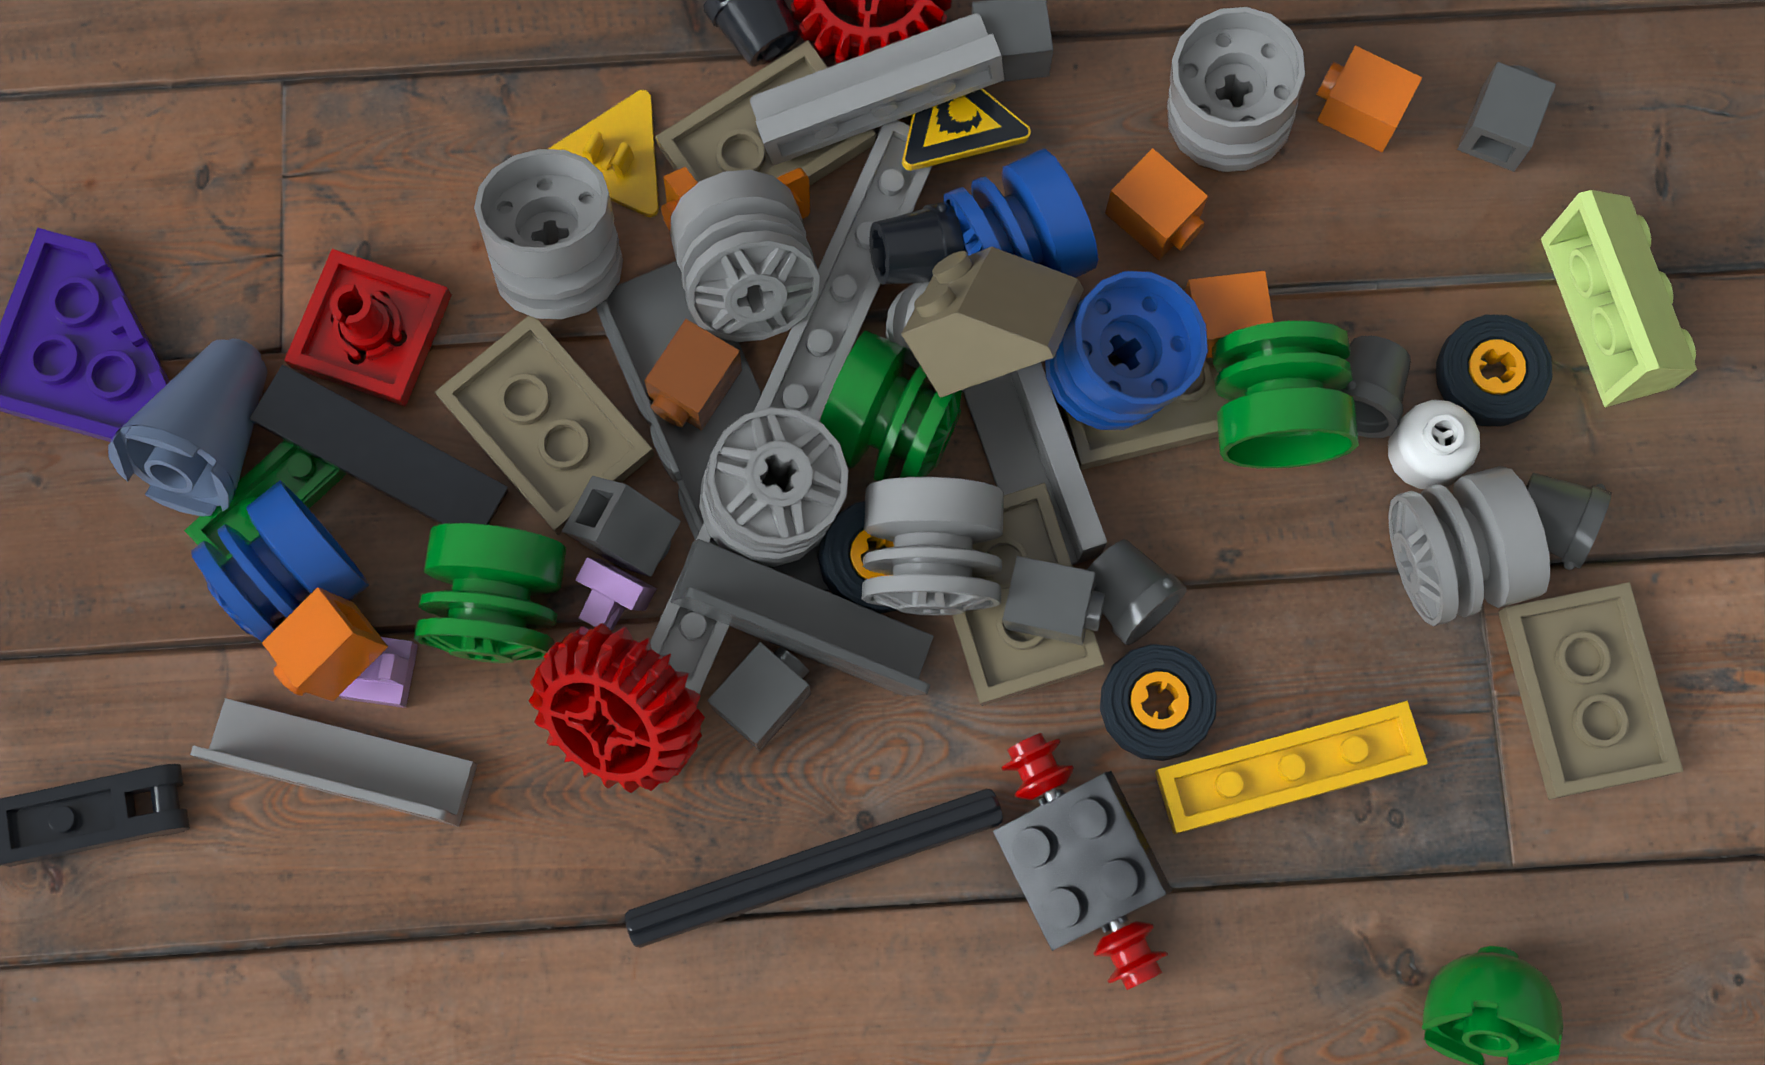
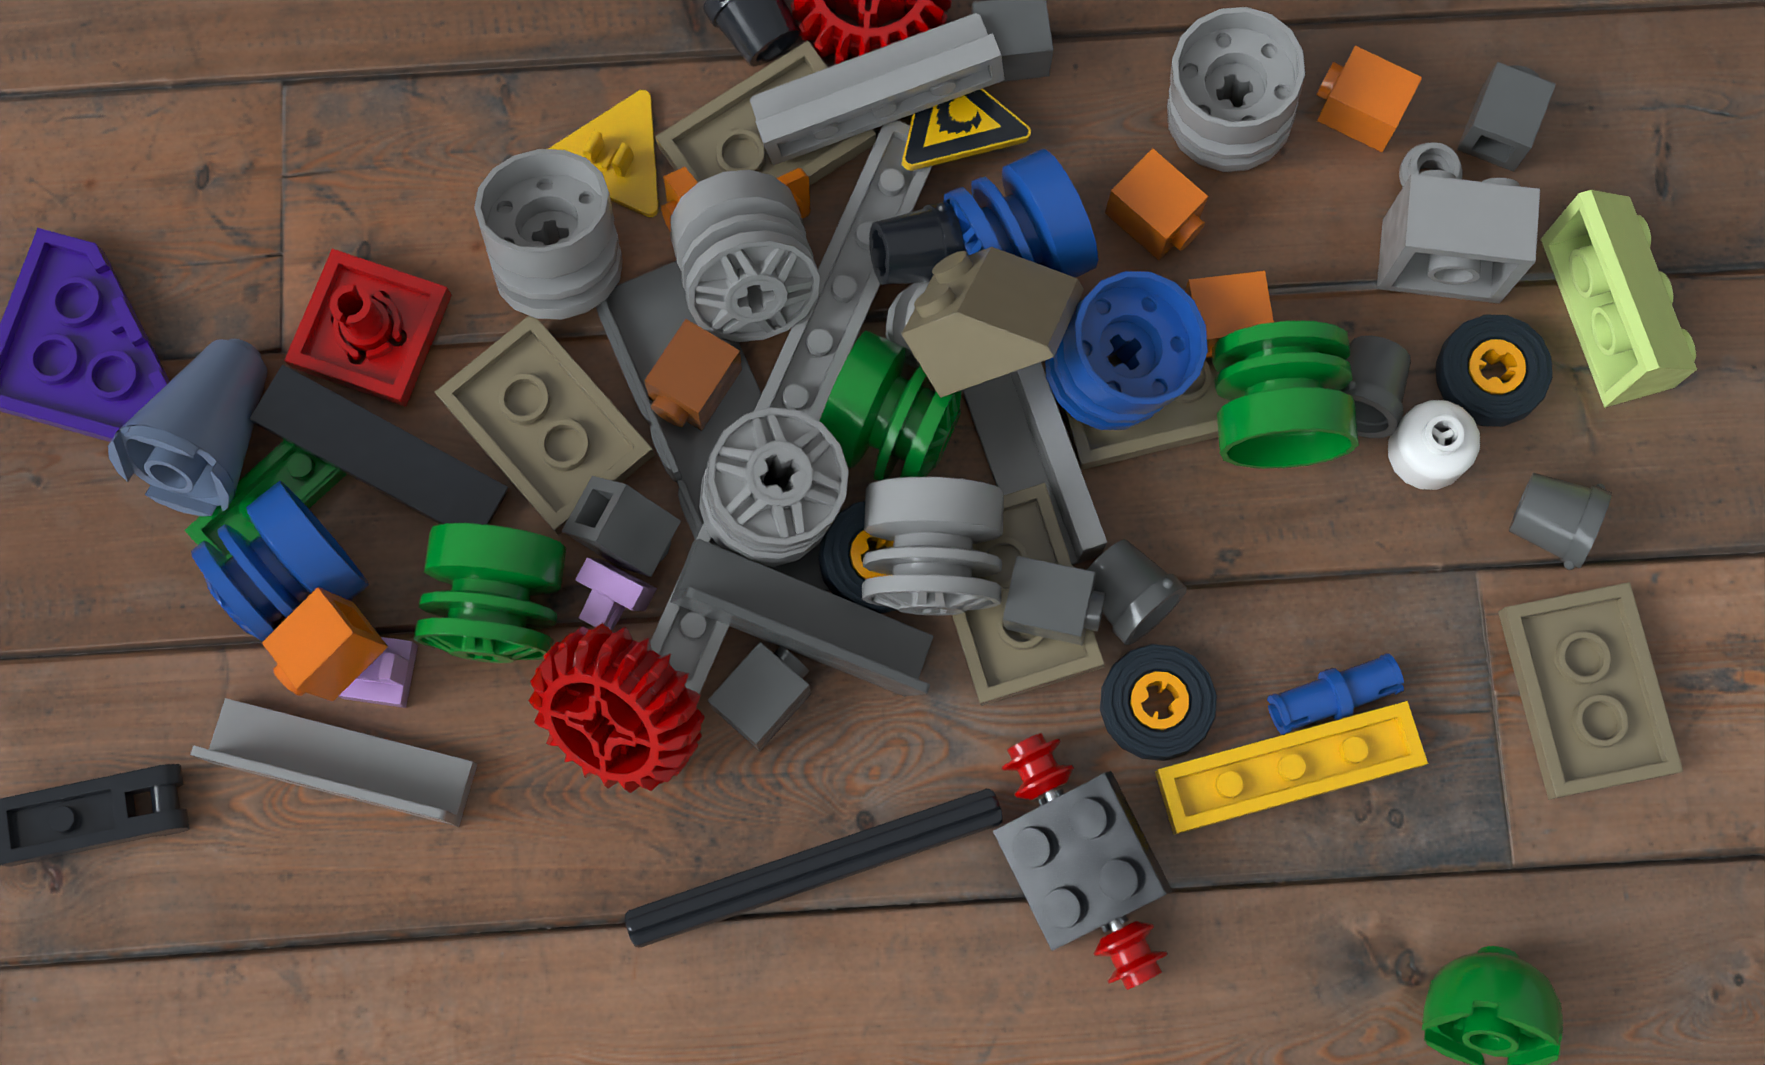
light grey wheel [1388,466,1550,626] -> none
none -> blue pin [1267,653,1404,735]
none -> light grey brick [1377,170,1540,304]
none -> light grey plate [1399,142,1463,187]

